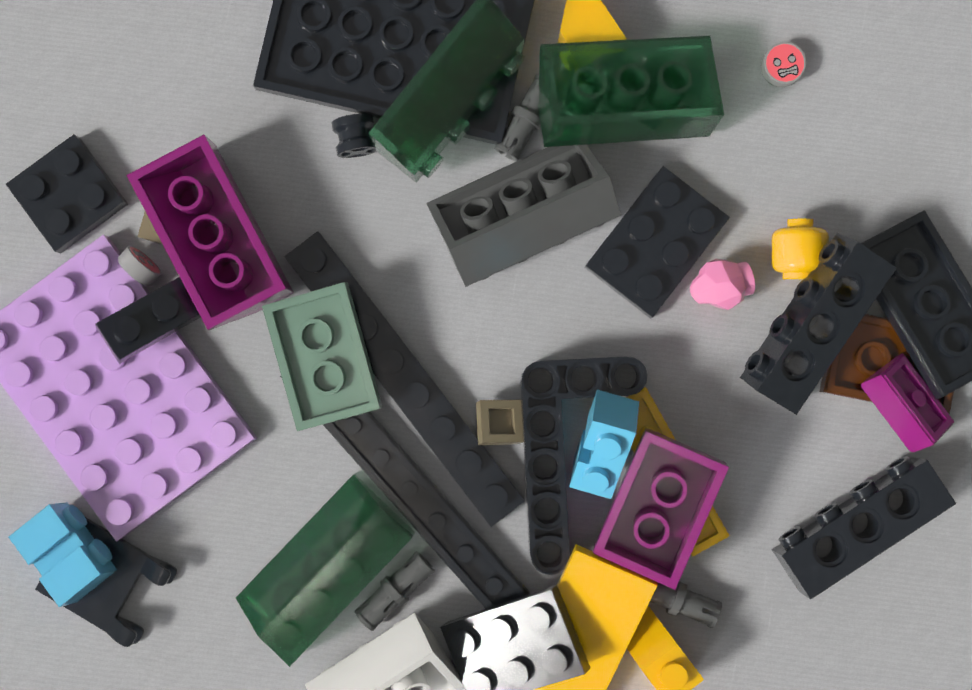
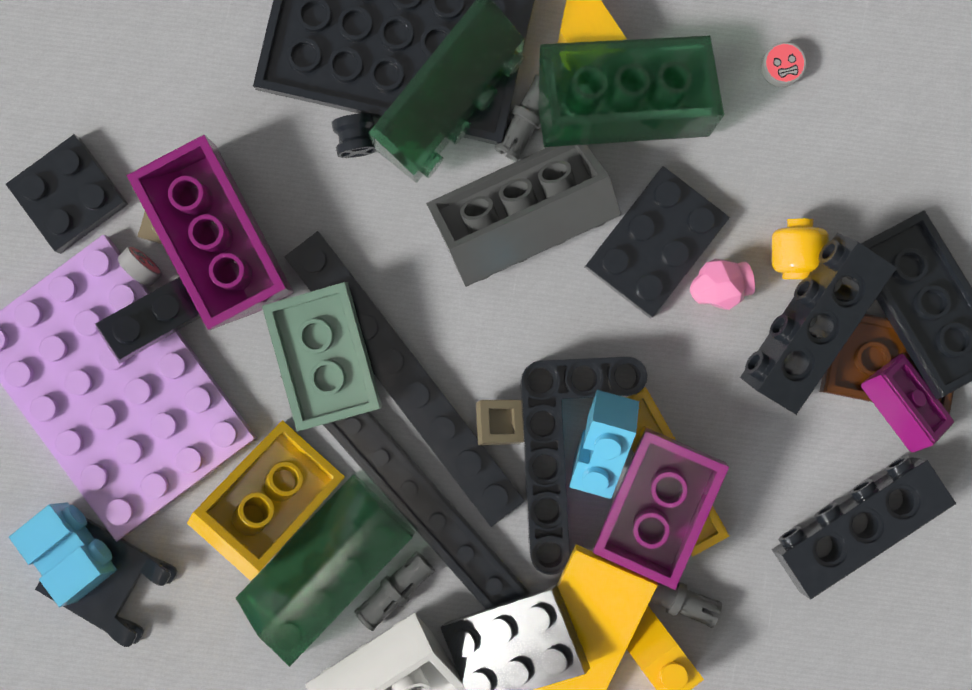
none -> yellow slope [187,420,345,581]

